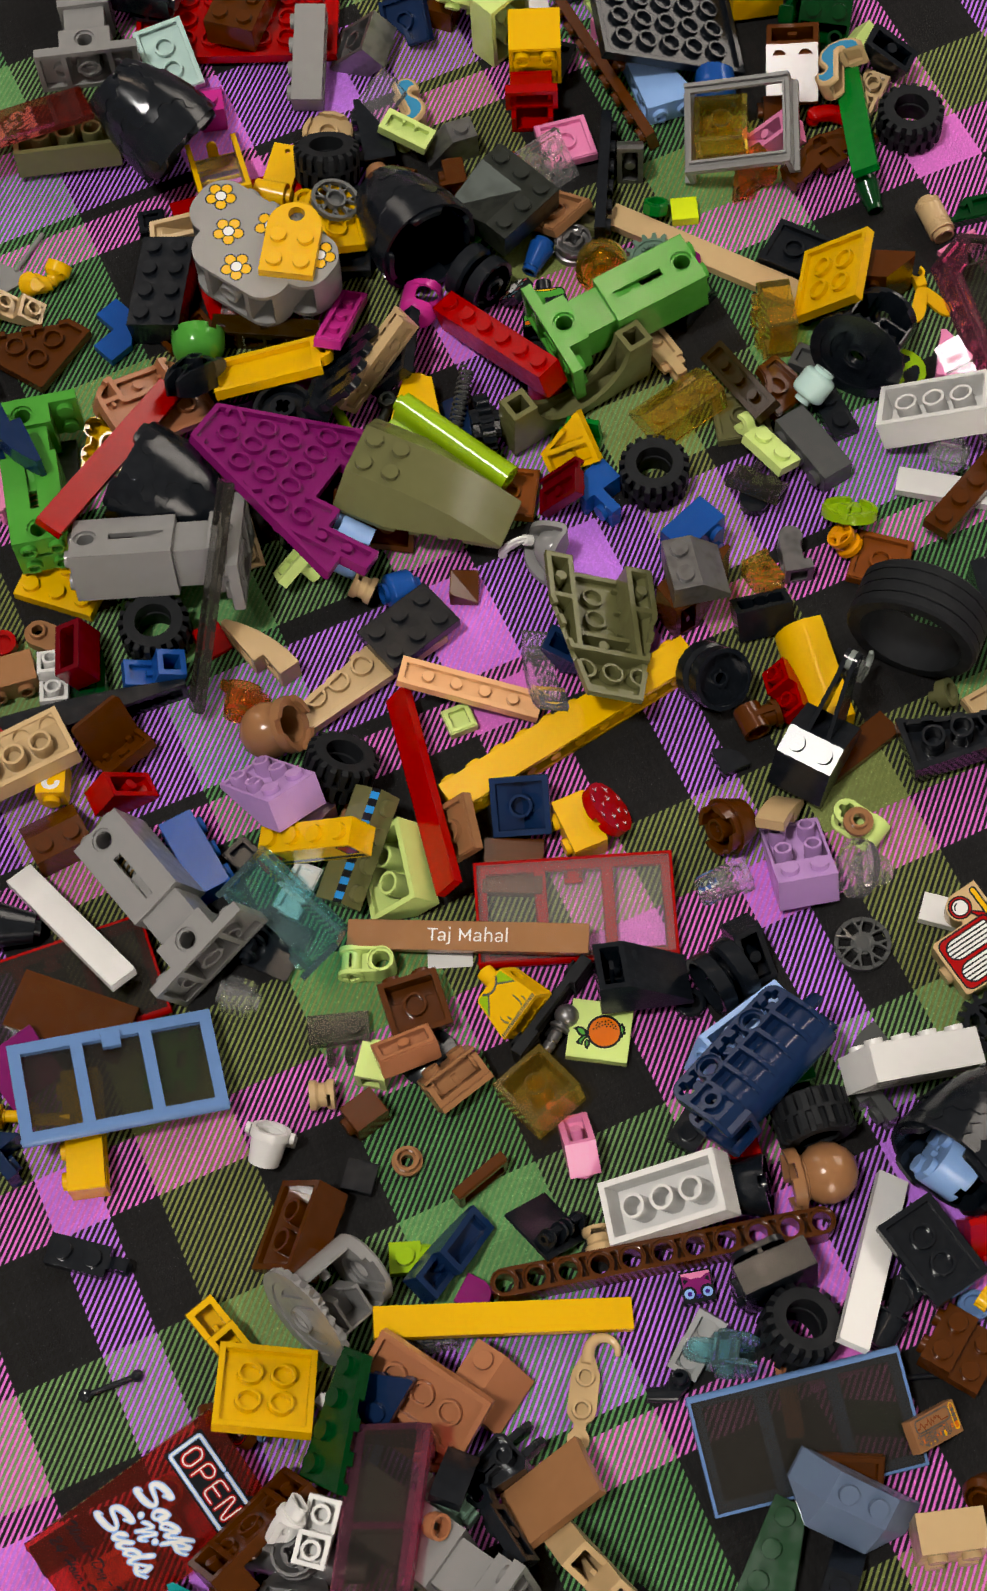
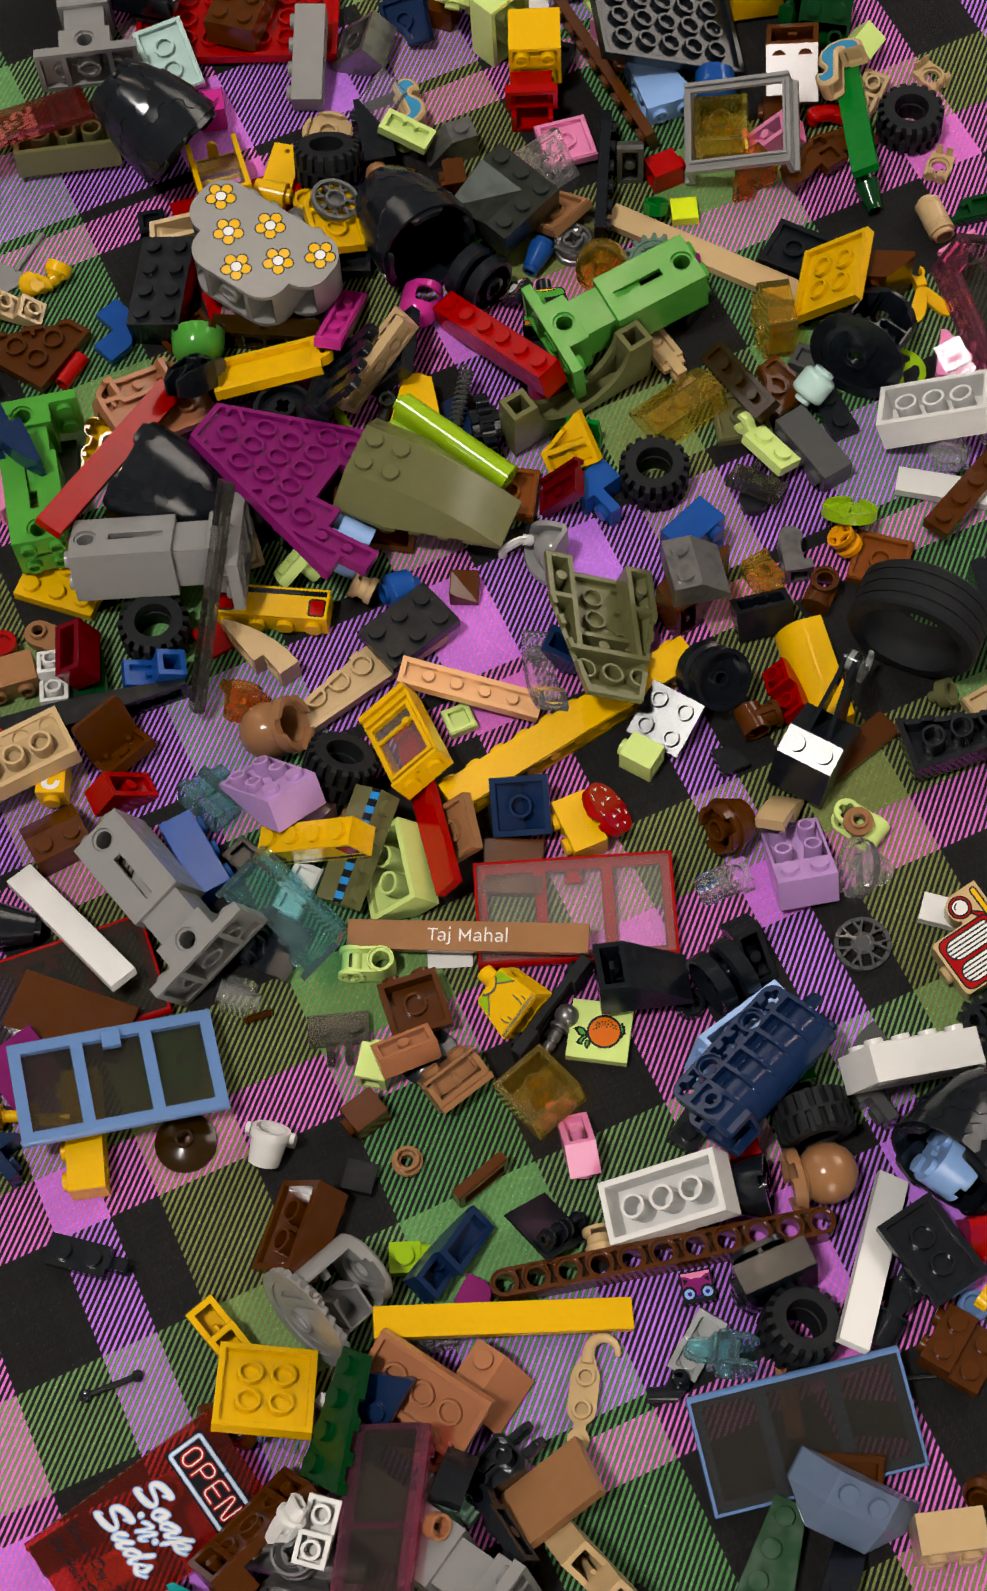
yellow plate [258,202,323,282] -> none
tan wheel [308,1078,337,1111] -> none
black slope [864,22,918,83] -> none
medium nougat tile [901,1399,964,1456] -> none
none -> red axle [55,351,89,390]
none -> dark brown dish [155,1115,217,1173]
none -> clear light blue hips [177,764,241,834]
none -> yellow brick [213,584,334,635]
none -> reddish brown leg [242,1008,274,1025]
none -> yellow door [358,681,454,800]
none -> yellowish green brick [617,731,665,782]
none -> hinge [626,679,705,758]
none -> red brick [644,148,686,195]
none -> reddish brown piece [801,566,840,616]
none -> tan piece [912,54,951,93]
none -> tan piece [923,144,956,185]

